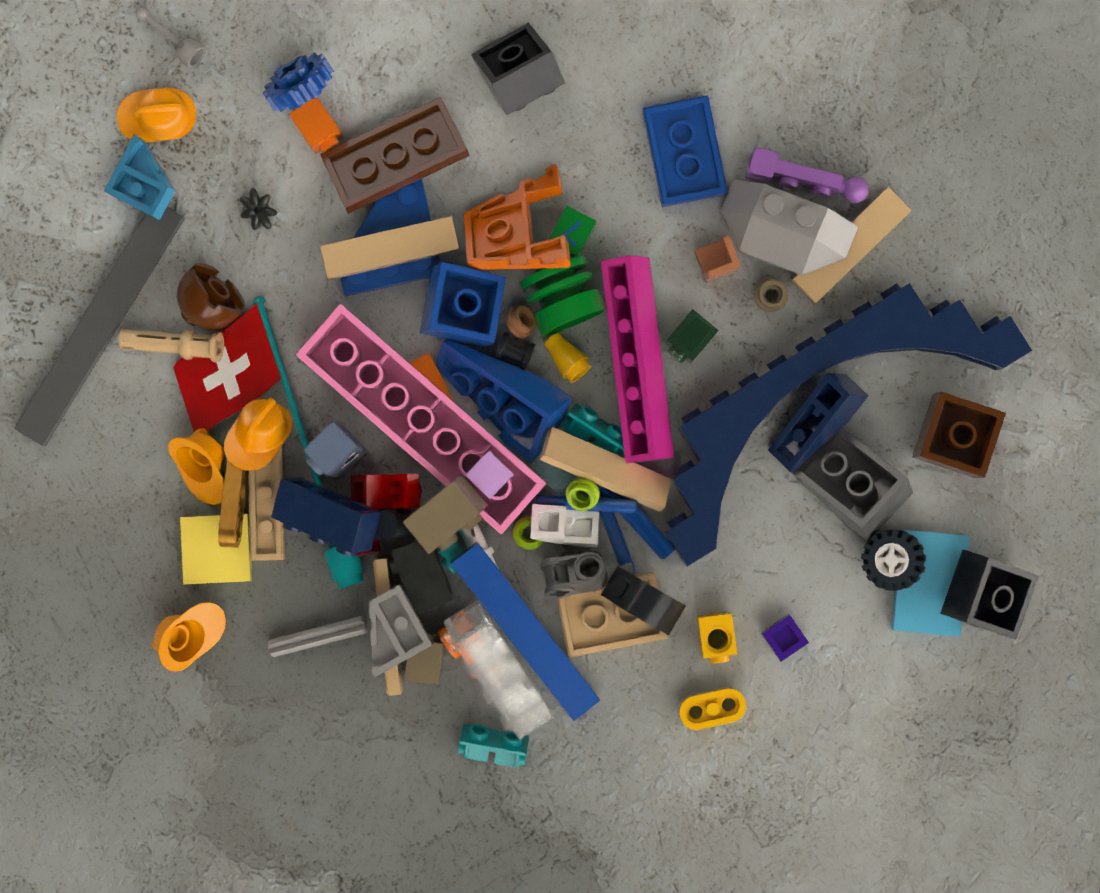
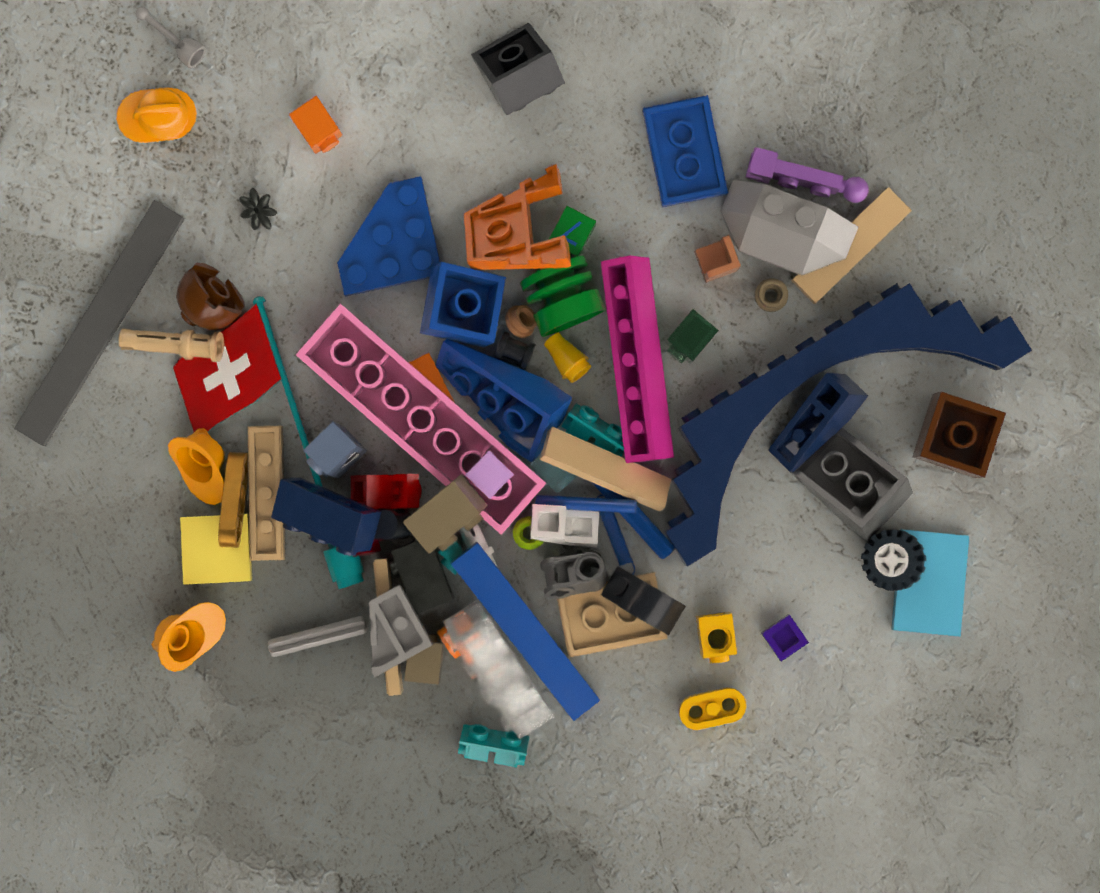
dark azure wing [104,135,175,220] -> none
light orange piece [224,397,292,471] -> none
blue gear [263,53,334,112] -> none
reddish brown plate [320,96,470,214] -> none
tan tile [320,216,460,280] -> none
lime plate [566,478,600,511] -> none
black brick [940,549,1039,640] -> none

